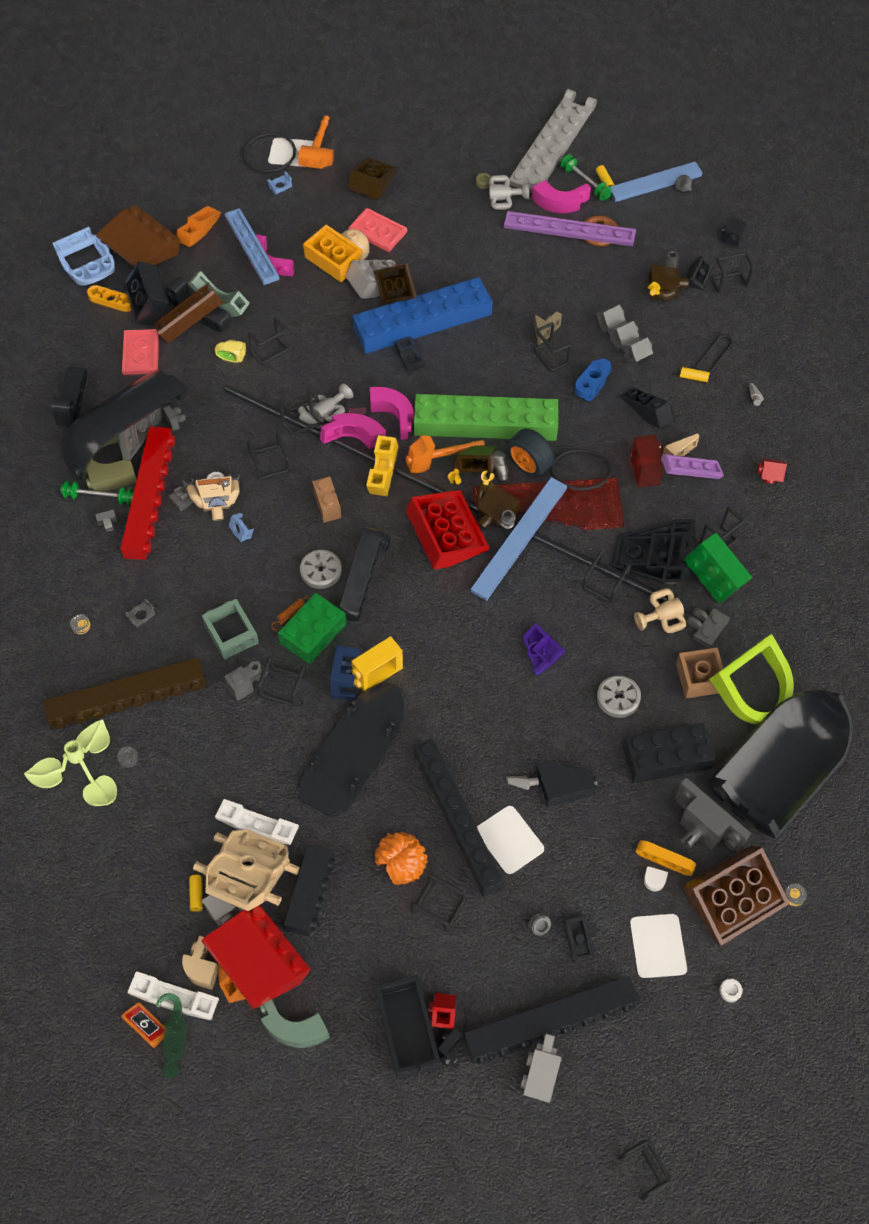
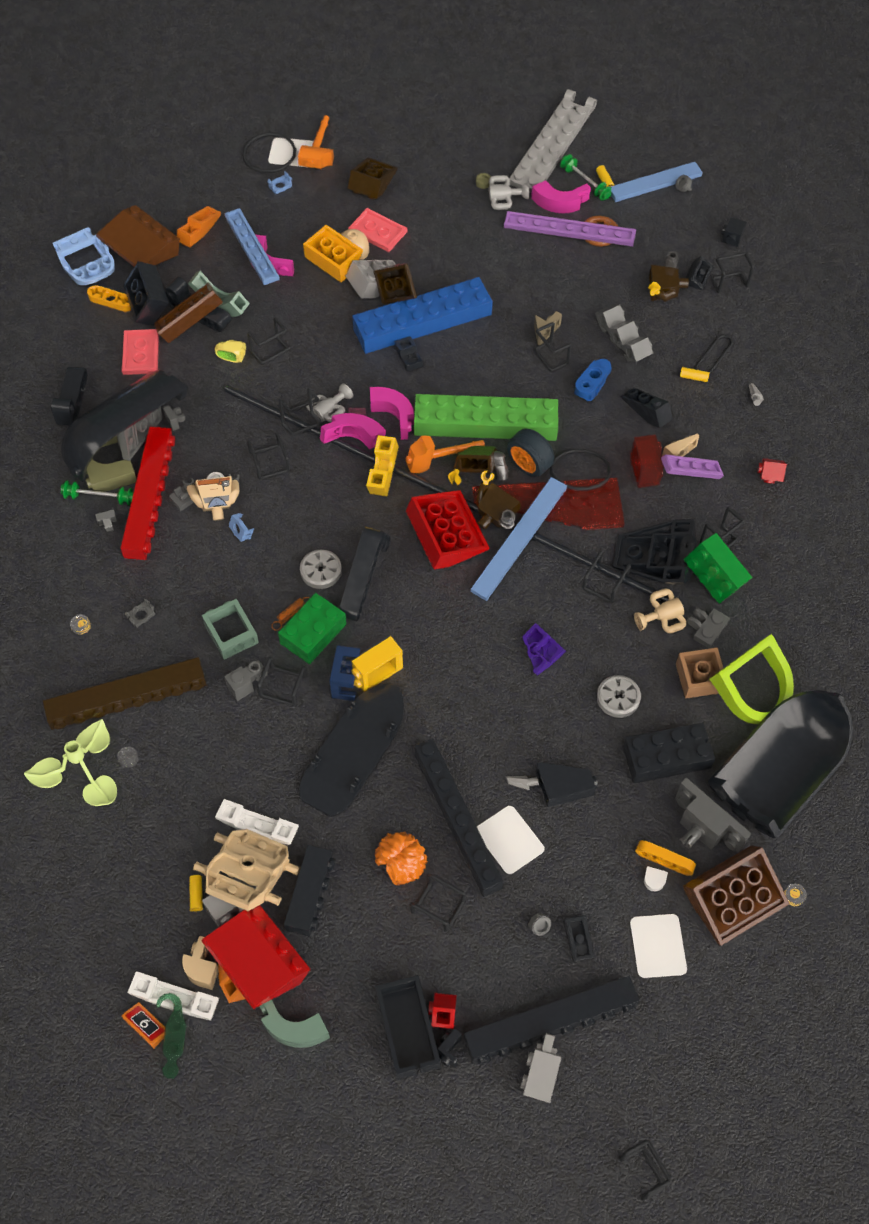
light grey bar [298,407,322,428] -> none
medium nougat piece [312,477,341,523] -> none
white tile [719,979,742,1002] -> none

